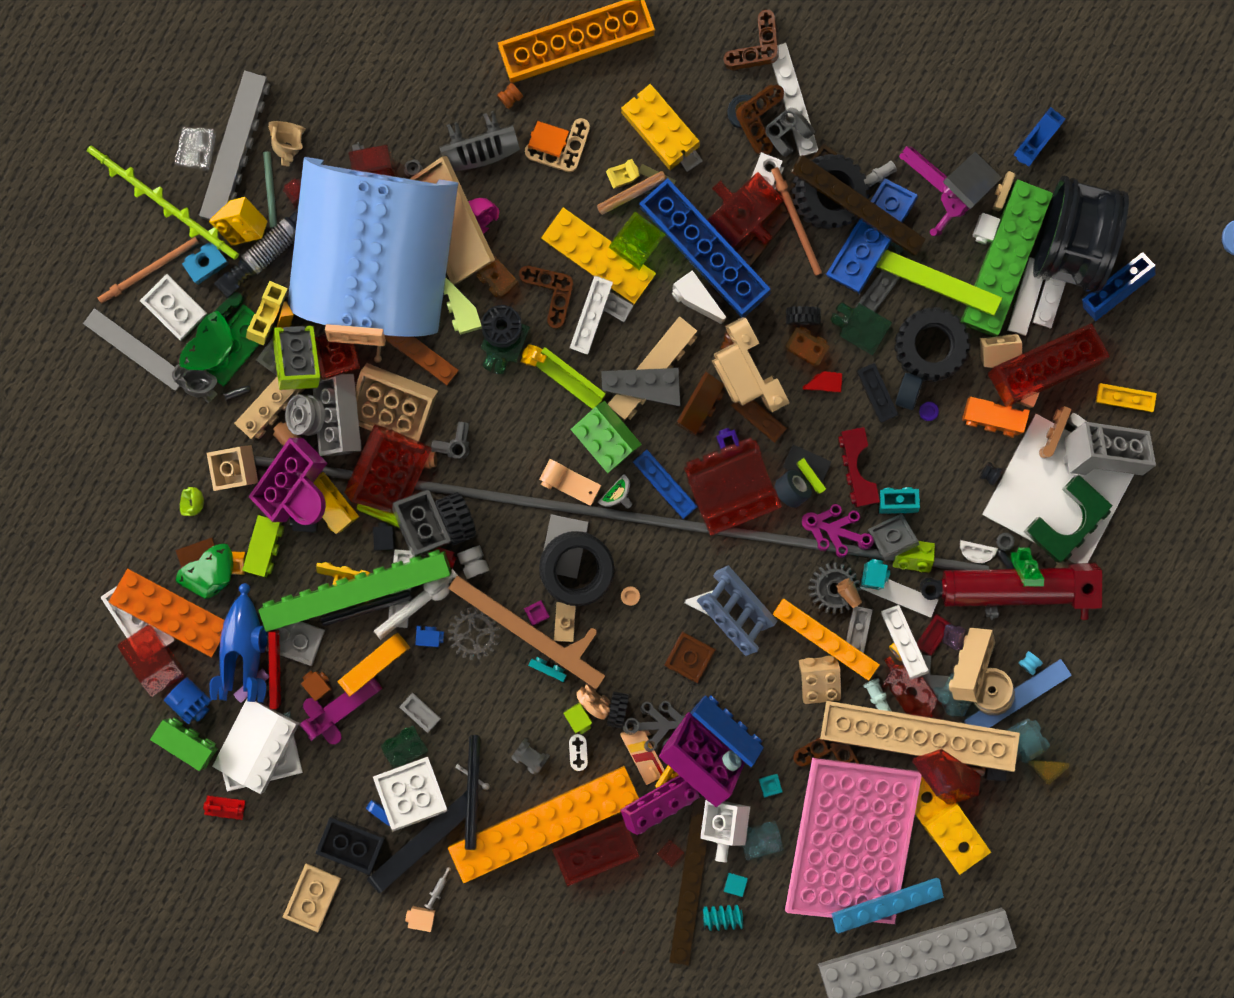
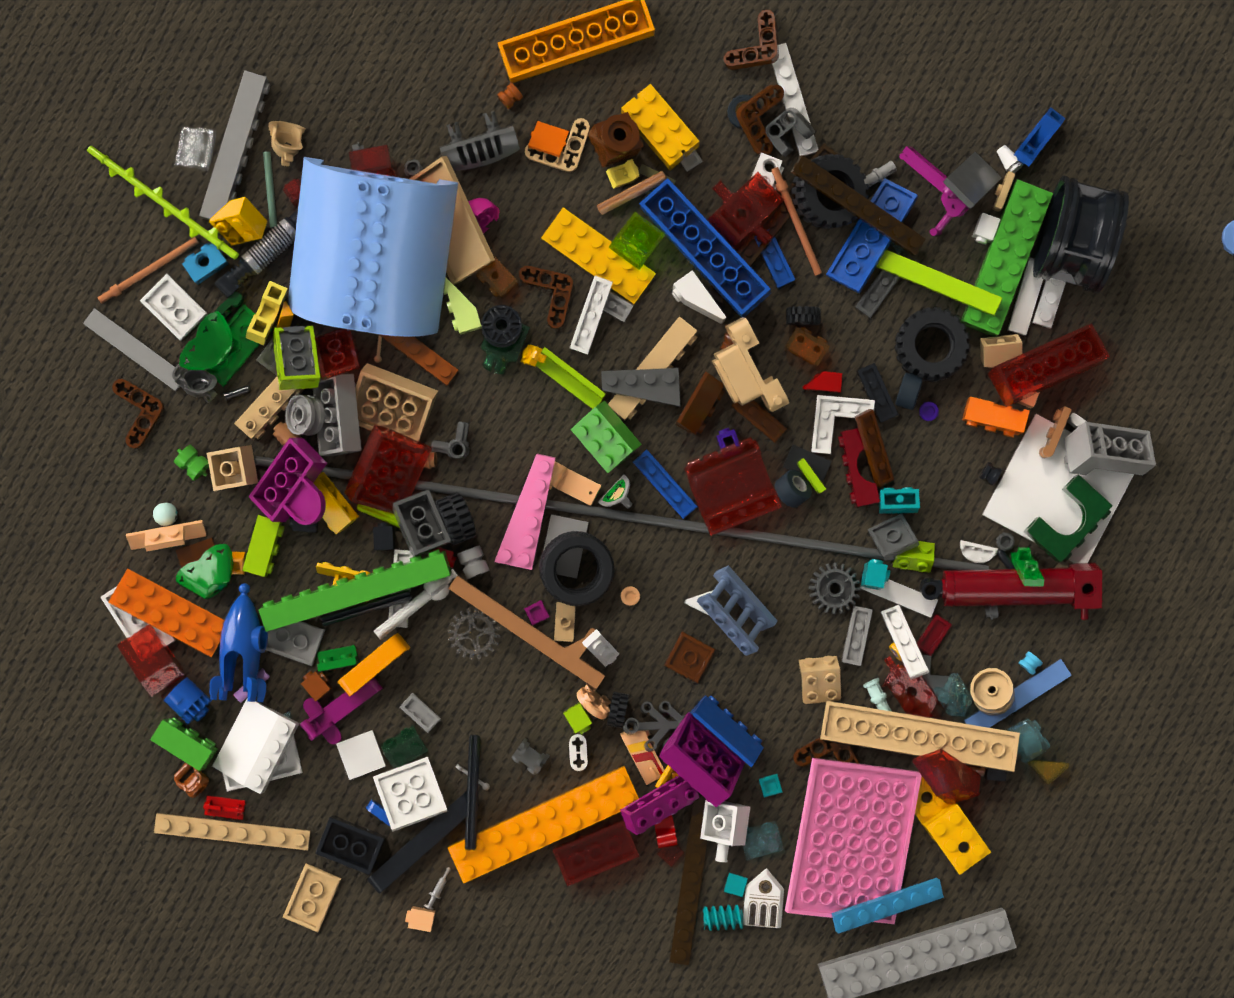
lime hair [180,487,204,516] -> none
red tile [268,629,281,709] -> none
light nougat tile [325,324,386,346] -> none
blue brick [415,626,444,647] -> none
teal plate [528,657,567,682] -> none
light aqua tile [722,751,741,771] -> none
light orange brick [773,599,880,681] -> none
magenta plant [801,504,874,558] -> none
clear green plate [831,303,892,356] -> none
medium nougat cone [836,578,862,608] -> none
clear purple tile [943,624,966,650] -> none
tan brick [949,628,995,702] -> none
blue brick [1082,252,1156,321] -> none
yellow plate [1095,383,1157,413] -> none
none -> reddish brown beam [112,379,164,449]
none -> light nougat bracket [126,520,206,551]
none -> light aqua piece [153,503,178,526]
none -> tan plate [154,813,311,850]
none -> bright green wheel [174,444,209,481]
none -> dark orange piece [174,763,209,798]
none -> green bracket [317,645,359,672]
none -> white tile [336,730,386,780]
none -> bright pink wing [495,454,555,570]
none -> white plate [582,629,619,667]
none -> reddish brown piece [588,112,644,168]
none -> red axle [654,815,678,849]
none -> white tile [743,868,784,928]
none -> blue plate [754,229,795,288]
none -> white plate [811,395,875,454]
none -> reddish brown tile [855,409,894,487]
none -> white cone [997,145,1023,173]

